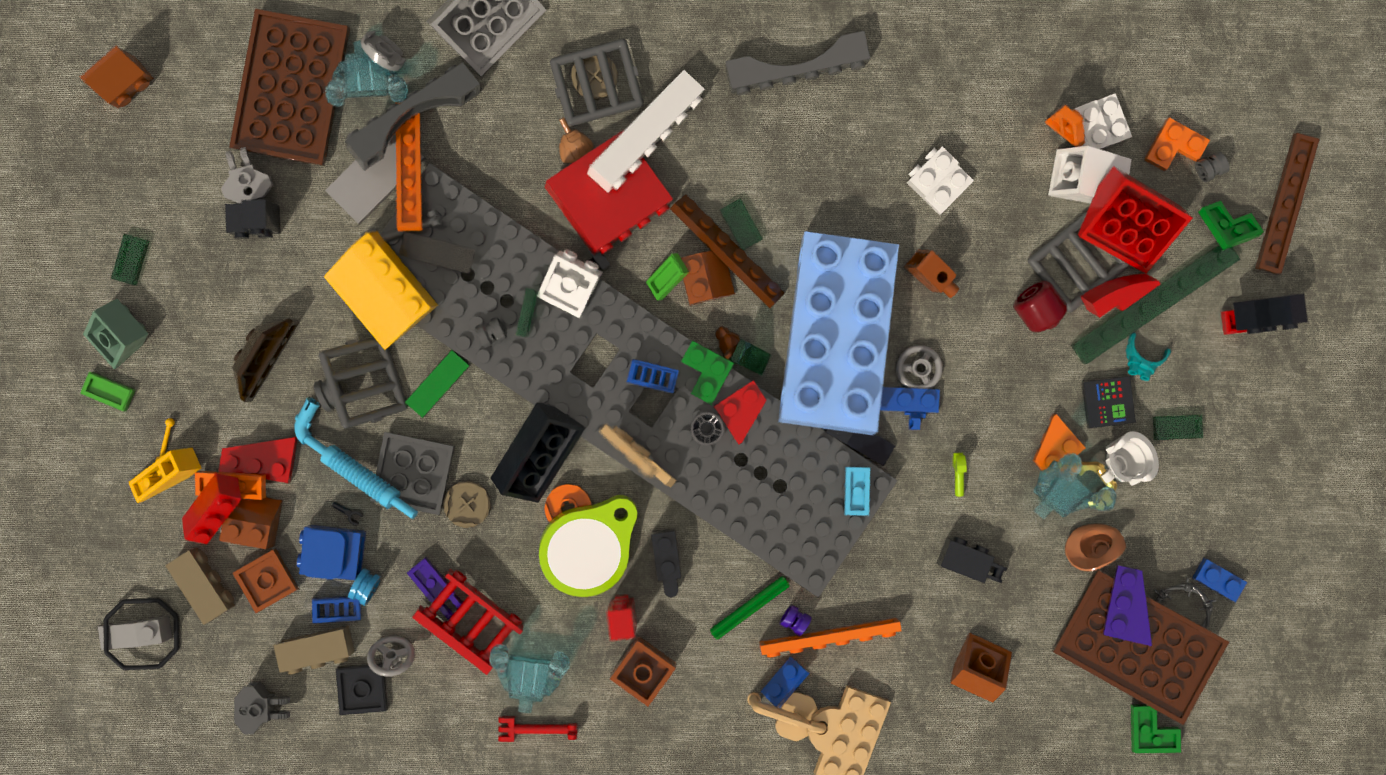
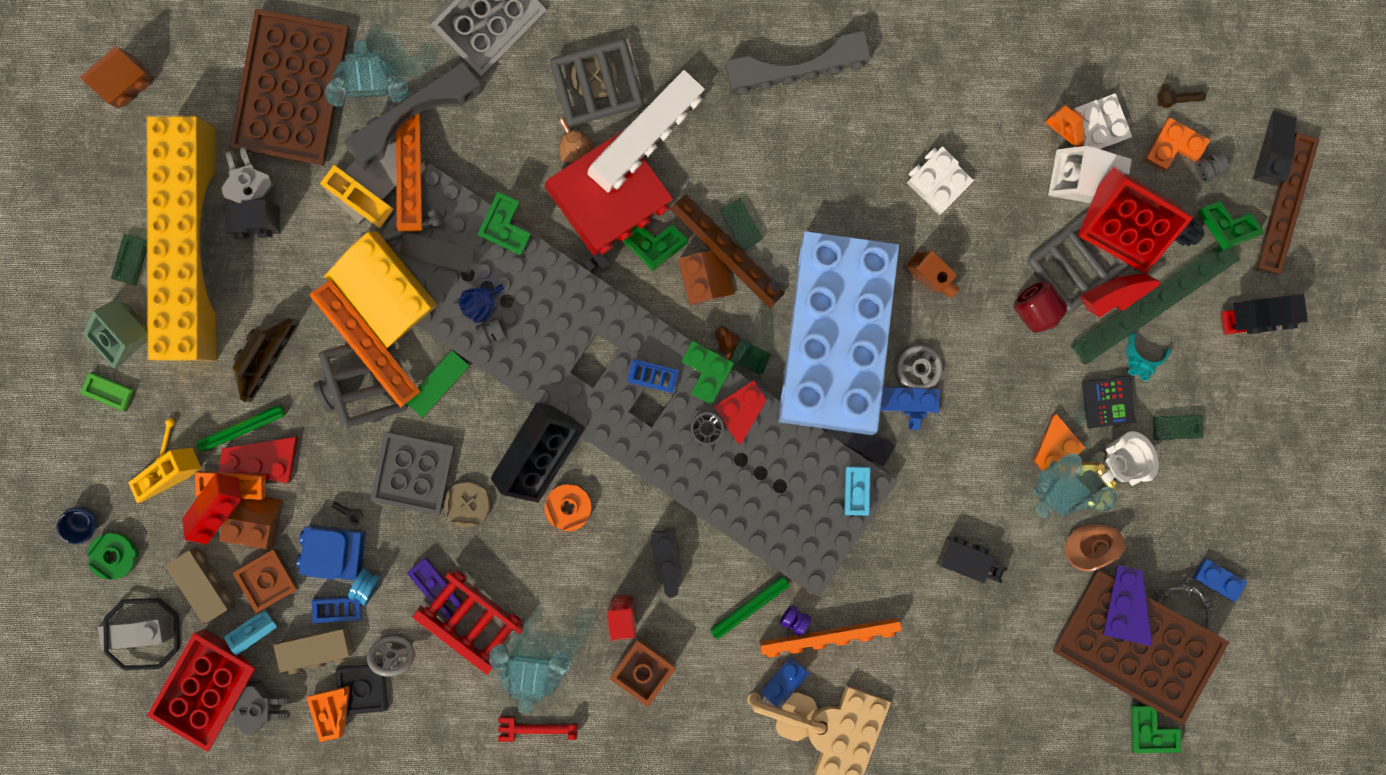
medium azure piece [294,397,418,519] -> none
light grey tile [360,31,406,71] -> none
clear green tile [516,288,537,338] -> none
white plate [537,250,602,318] -> none
piece [539,495,638,597] -> none
tan wing [600,425,677,487] -> none
bright green tile [646,253,689,301] -> none
dark orange slope [951,633,1012,703] -> none
lime bar [952,452,967,497] -> none
none -> dark blue hair [56,506,98,545]
none -> green plate [87,532,139,580]
none -> yellow arch [147,117,217,361]
none -> red slope [147,629,256,752]
none -> green axle [196,405,285,452]
none -> medium azure plate [224,609,277,656]
none -> orange wing [306,686,350,742]
none -> orange plate [310,280,421,408]
none -> yellow slope [320,164,394,228]
none -> clear blue piece [459,284,504,323]
none -> green plate [477,192,532,256]
none -> green plate [623,224,688,271]
none -> dark brown piece [1157,84,1206,108]
none -> black gear [1175,217,1204,246]
none -> black slope [1253,112,1296,186]

